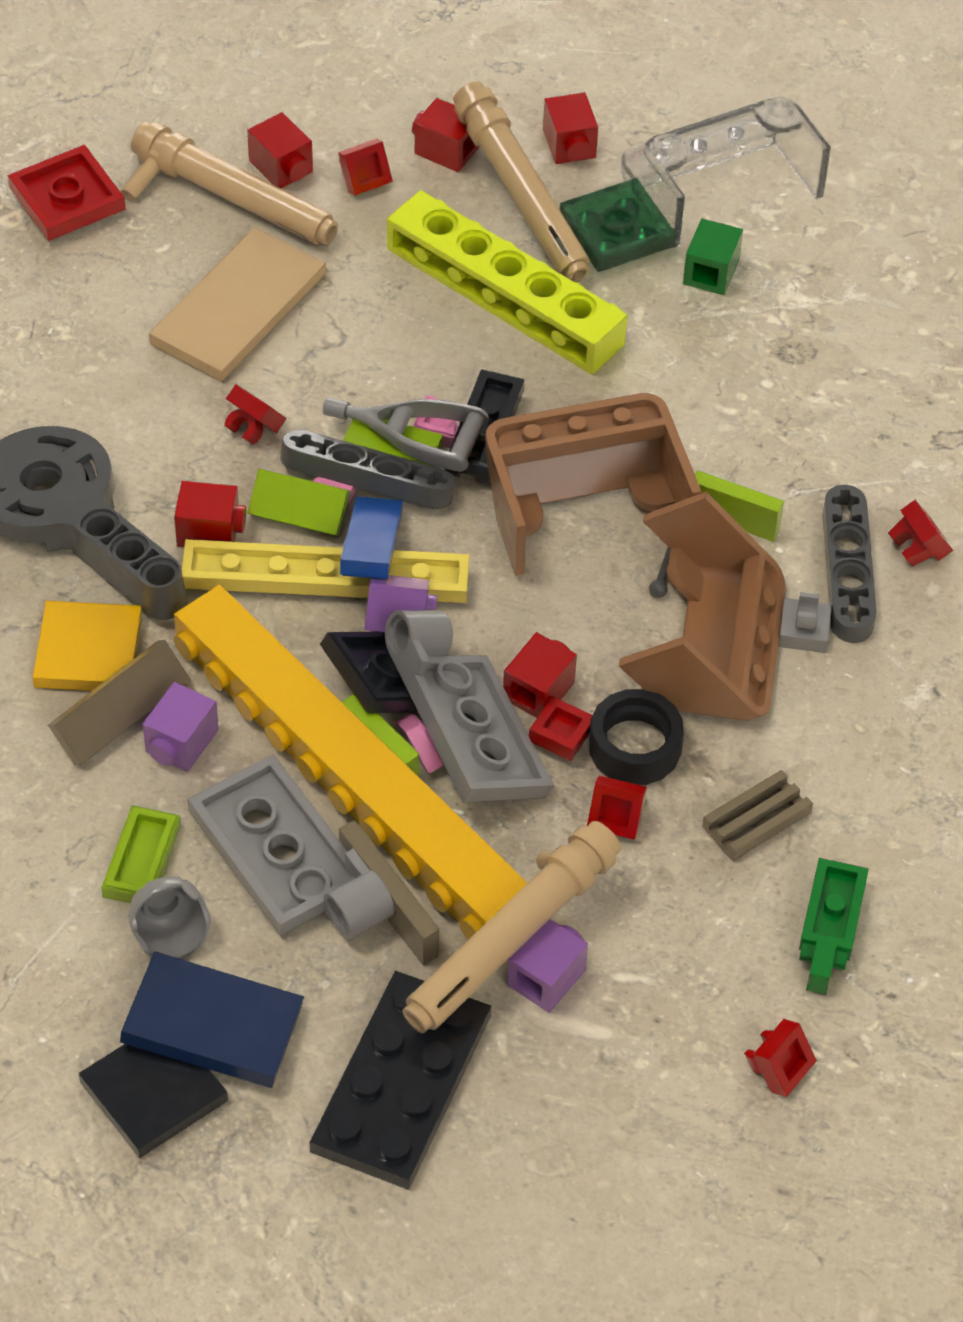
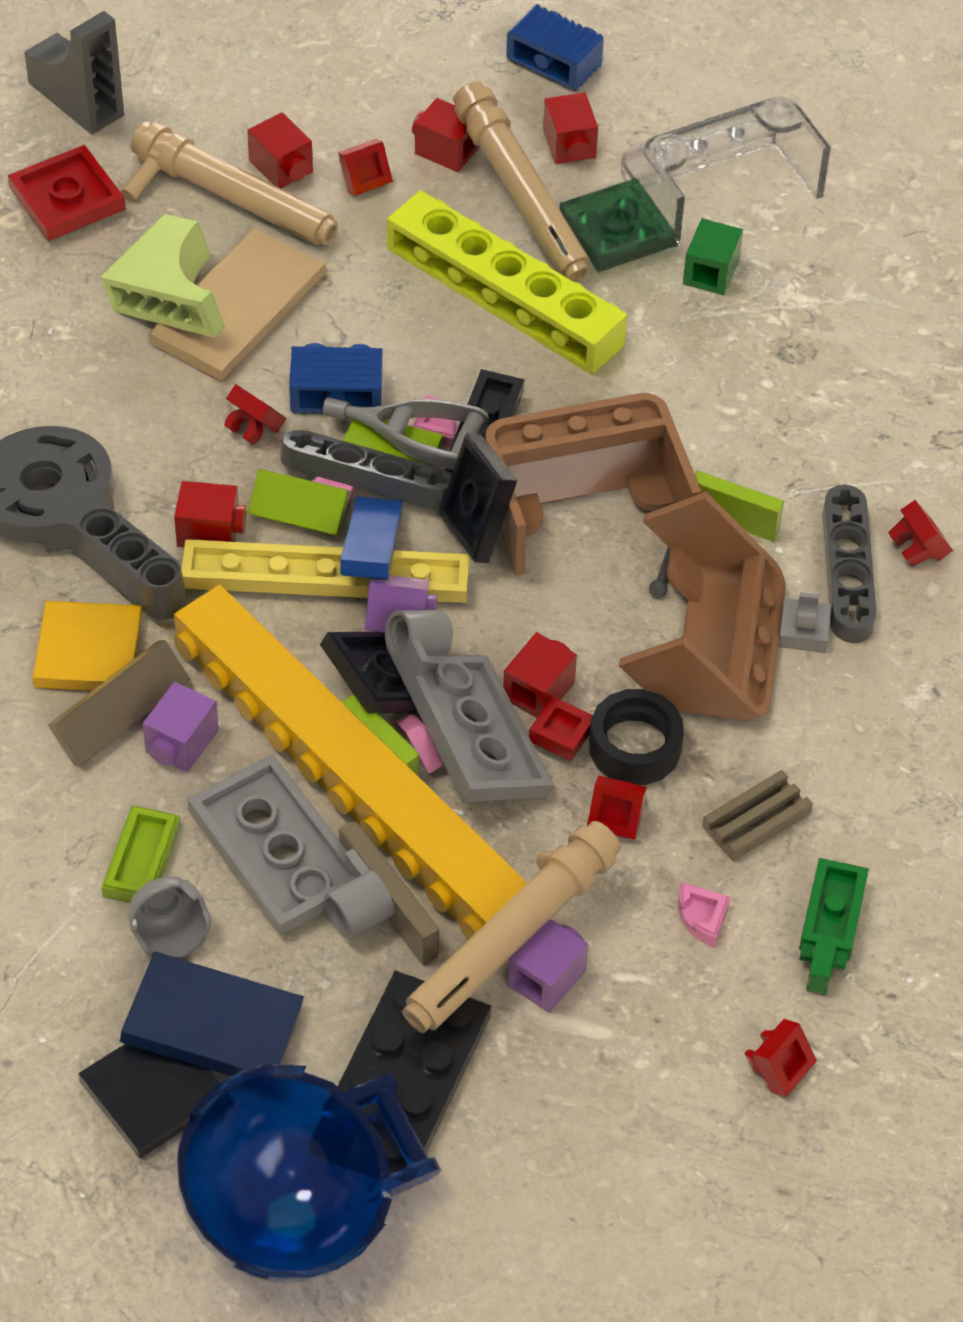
none -> dark grey arch [24,11,124,135]
none -> yellowish green arch [100,214,225,338]
none -> clear blue windscreen [177,1064,442,1283]
none -> blue brick [289,343,383,415]
none -> black tile [439,433,517,563]
none -> blue brick [506,4,604,91]
none -> bright pink tile [678,882,730,947]

